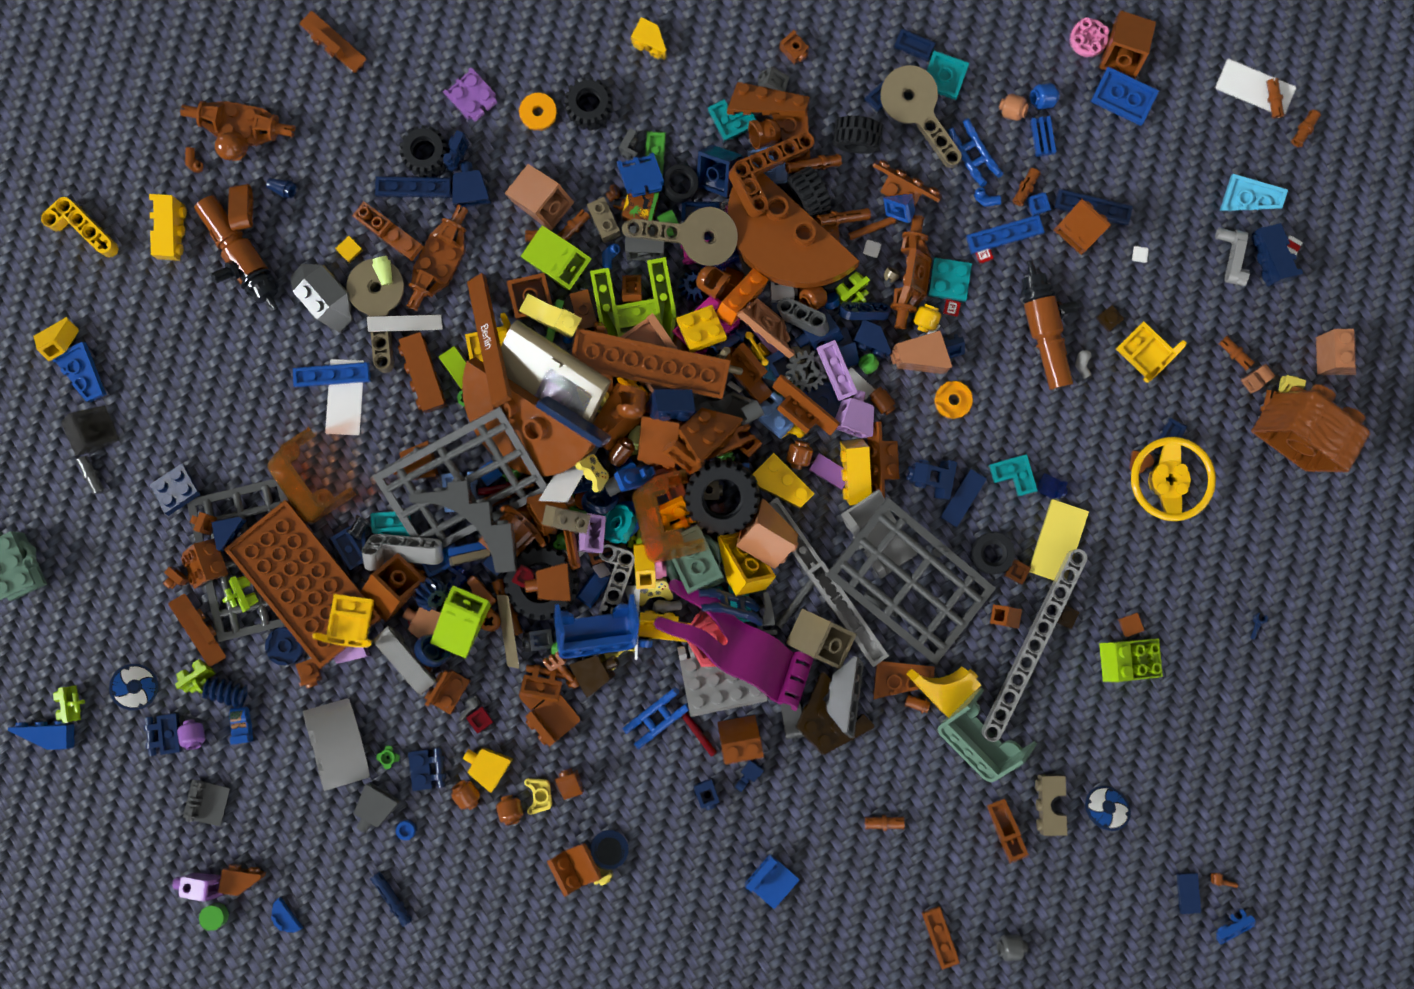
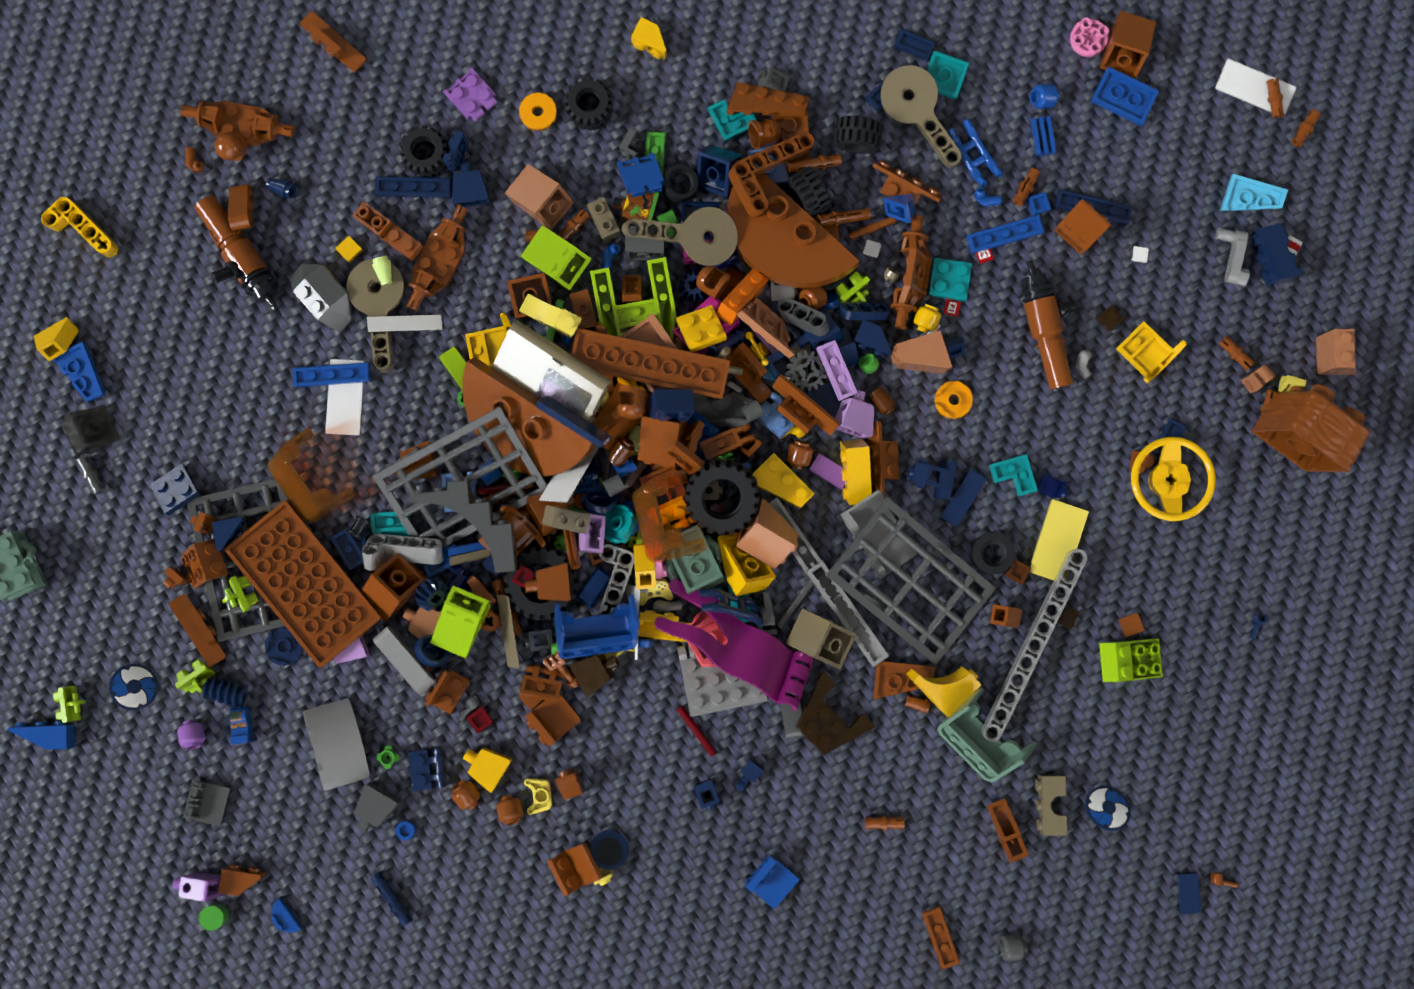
dark blue plate [144,713,182,756] -> none
yellow wedge [149,194,187,261] -> none
dark orange bracket [295,659,323,689] -> none
yellow piece [313,594,374,648] -> none
dark orange brick [398,332,447,413] -> none
dark orange tile [467,273,512,407] -> none
light yellow piece [576,454,609,493] -> none
white sticker [592,563,611,578] -> none
reddish brown arm [606,184,621,202] -> none
blue plate [614,465,656,492] -> none
blue piece [622,687,689,750] -> none
dark orange wing [678,408,743,465] -> none
dark orange slope [717,715,764,764] -> none
dark orange brick [779,30,809,65] -> none
wedge [826,656,864,738] -> none
white sticker [848,367,875,400] -> none
nougat head [999,94,1029,121] -> none
blue plate [1216,909,1256,945] -> none

